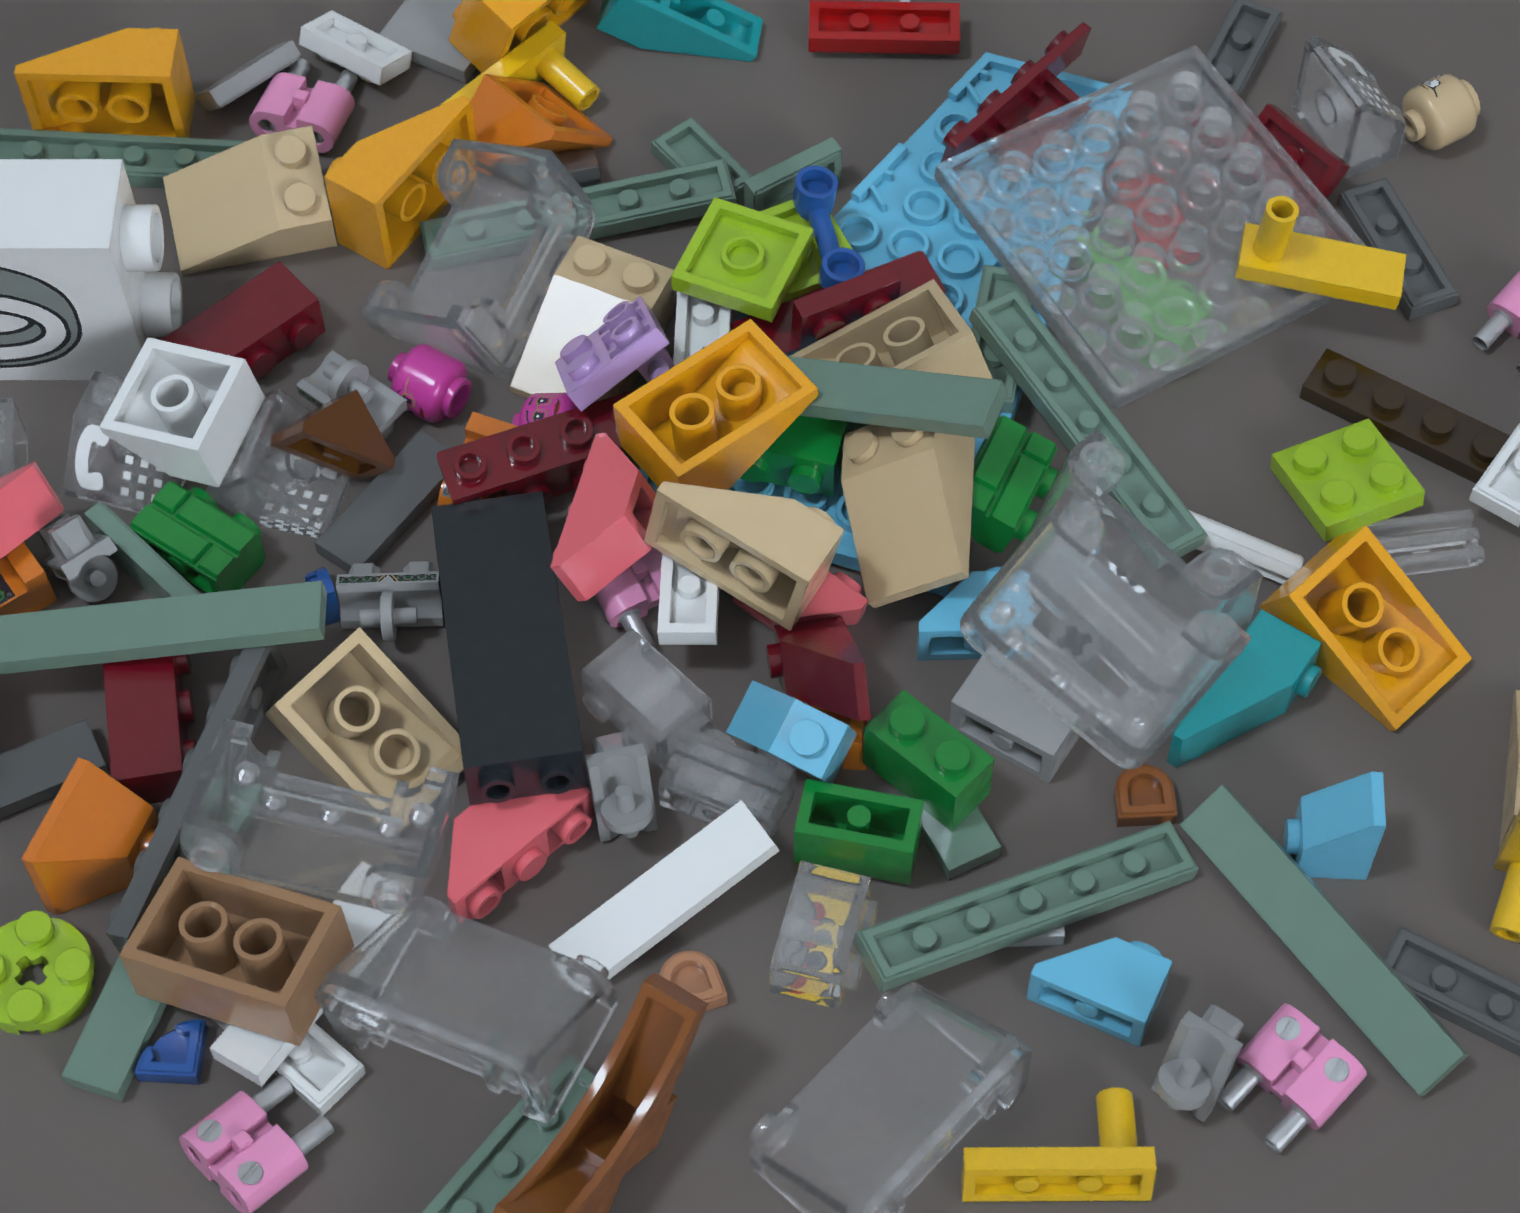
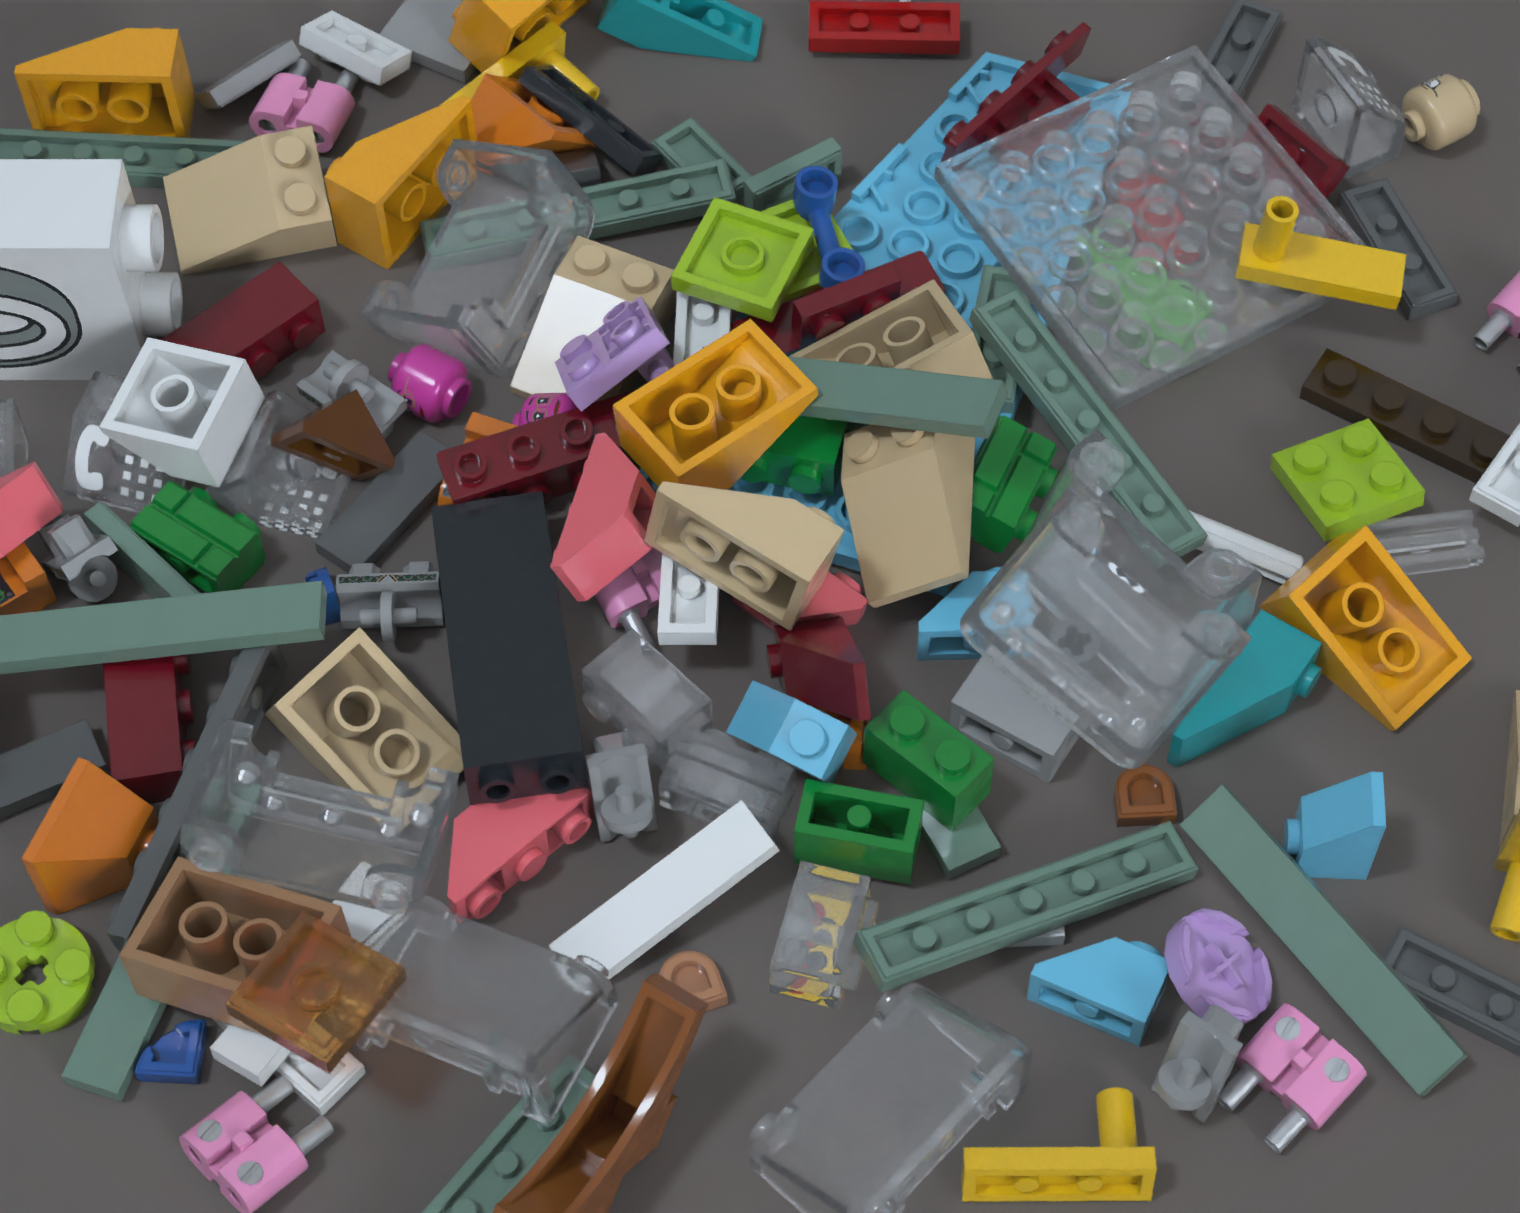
none -> clear orange tile [225,910,407,1074]
none -> black tile [518,65,664,175]
none -> lavender tile [1164,908,1272,1025]

